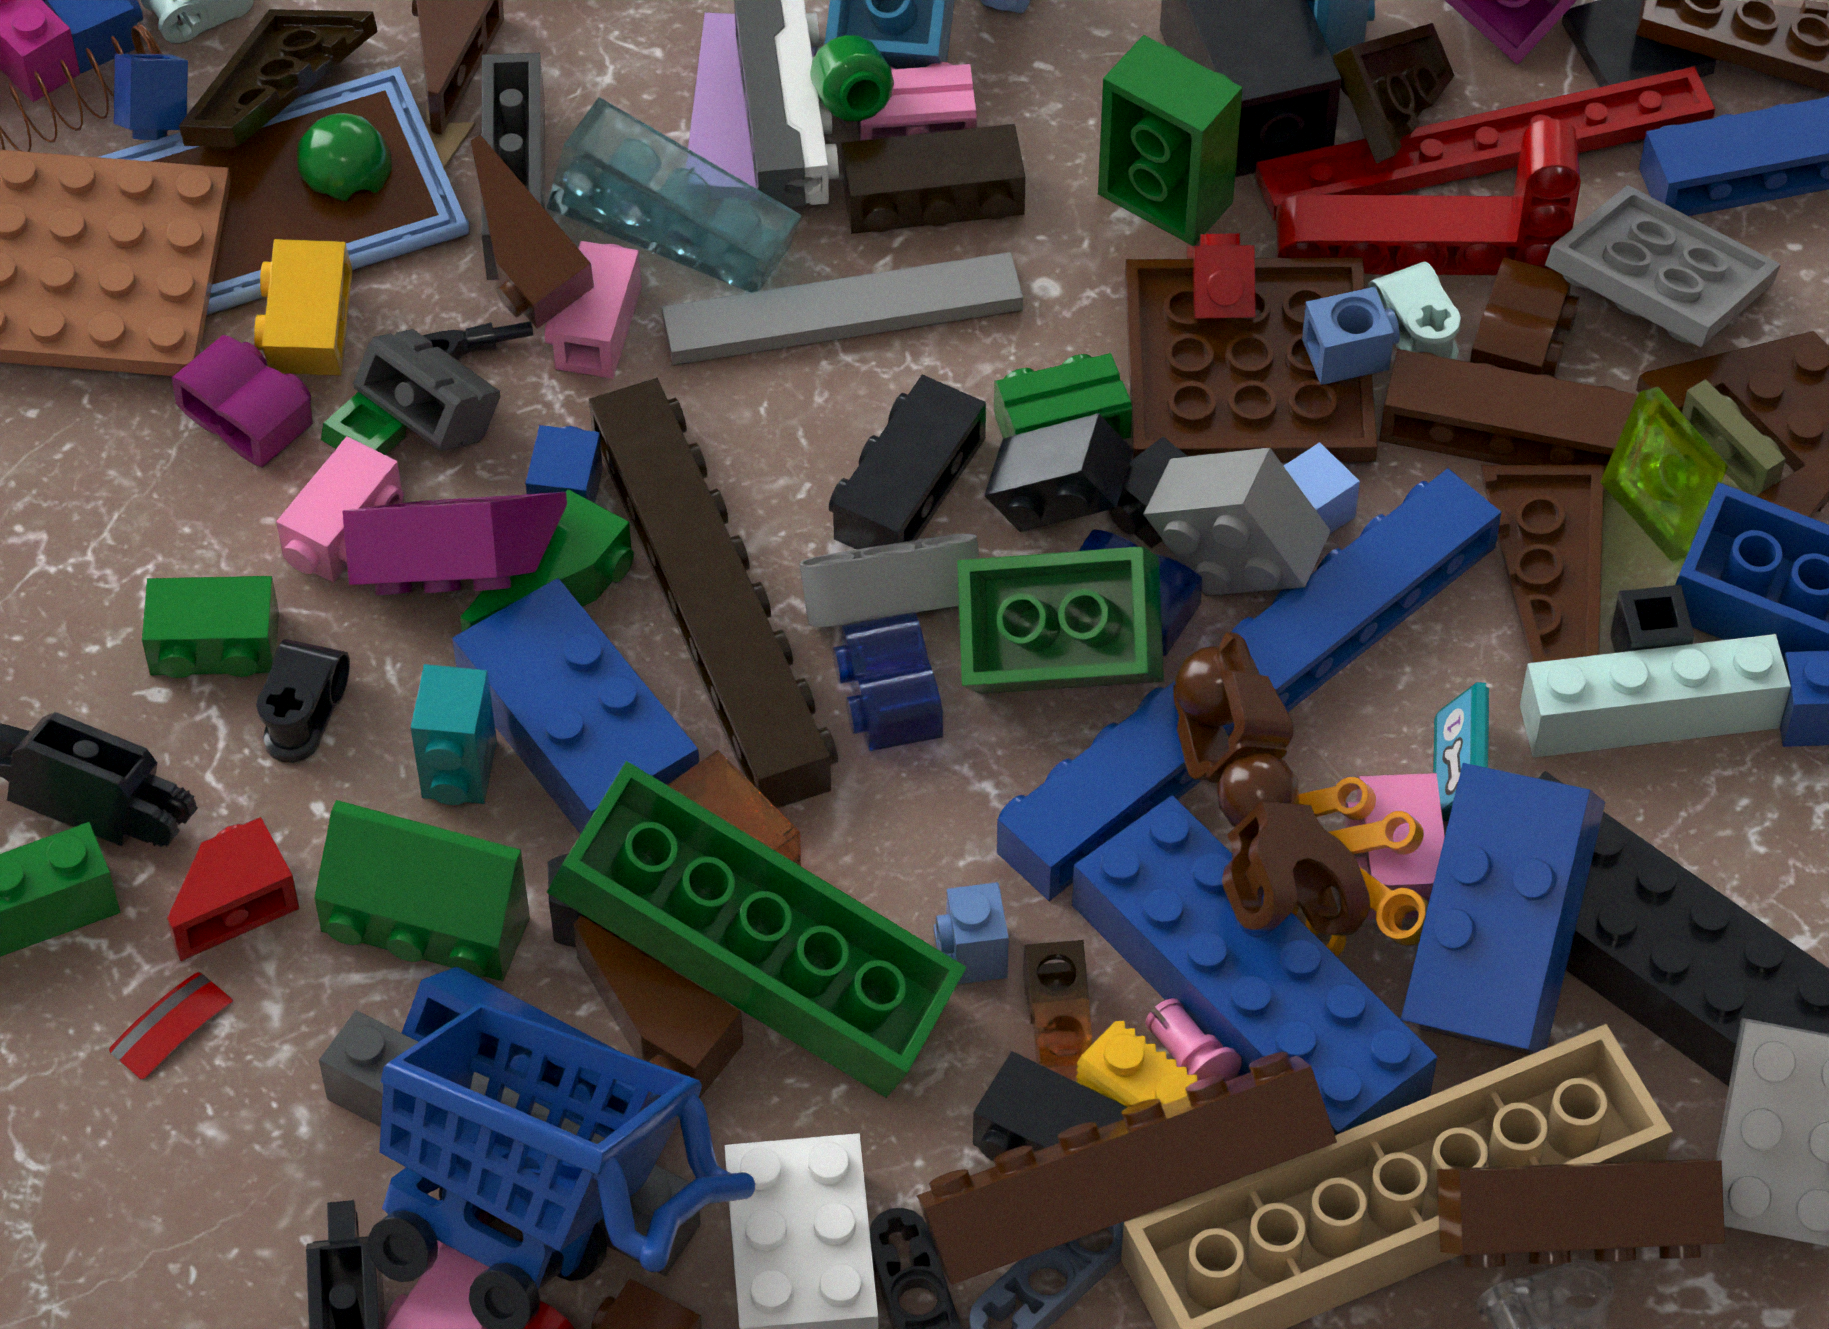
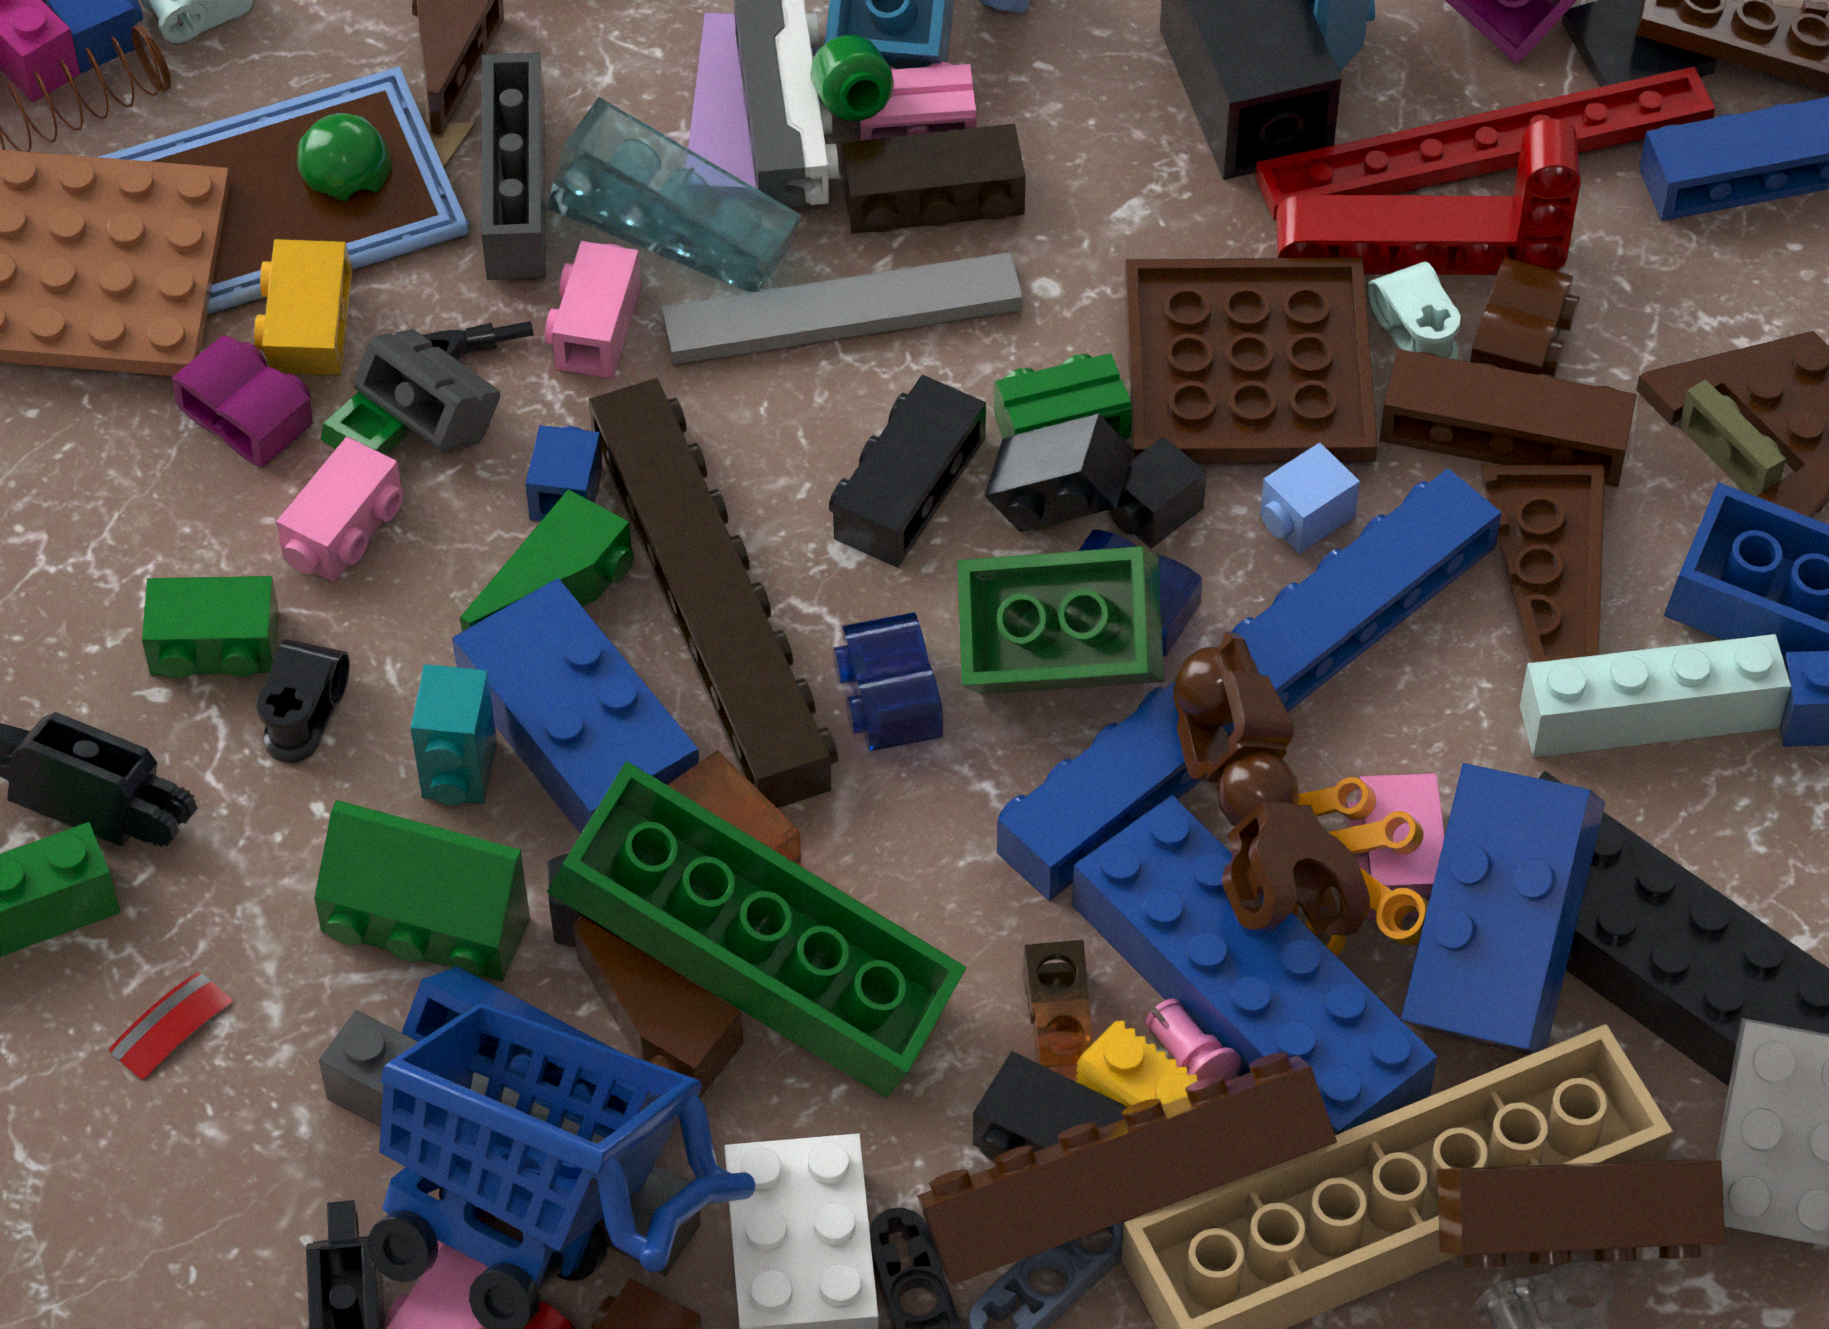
blue brick [114,54,188,140] -> none
red slope [167,817,300,961] -> none
dark brown wing [179,9,378,151] -> none
magenta slope [342,492,567,595] -> none
reddish brown slope [471,134,594,329] -> none
light grey beam [799,533,980,627] -> none
medium blue brick [934,882,1009,984] -> none
green brick [1098,34,1243,246] -> none
light grey brick [1143,448,1331,596] -> none
red bracket [1187,233,1256,318] -> none
medium blue brick [1302,287,1400,385] -> none
dark brown wing [1332,23,1455,164] -> none
slope [1433,682,1489,822] -> none
light grey plate [1545,185,1781,347] -> none
clear neon green plate [1600,387,1728,562] -> none
black brick [1610,585,1694,653] -> none

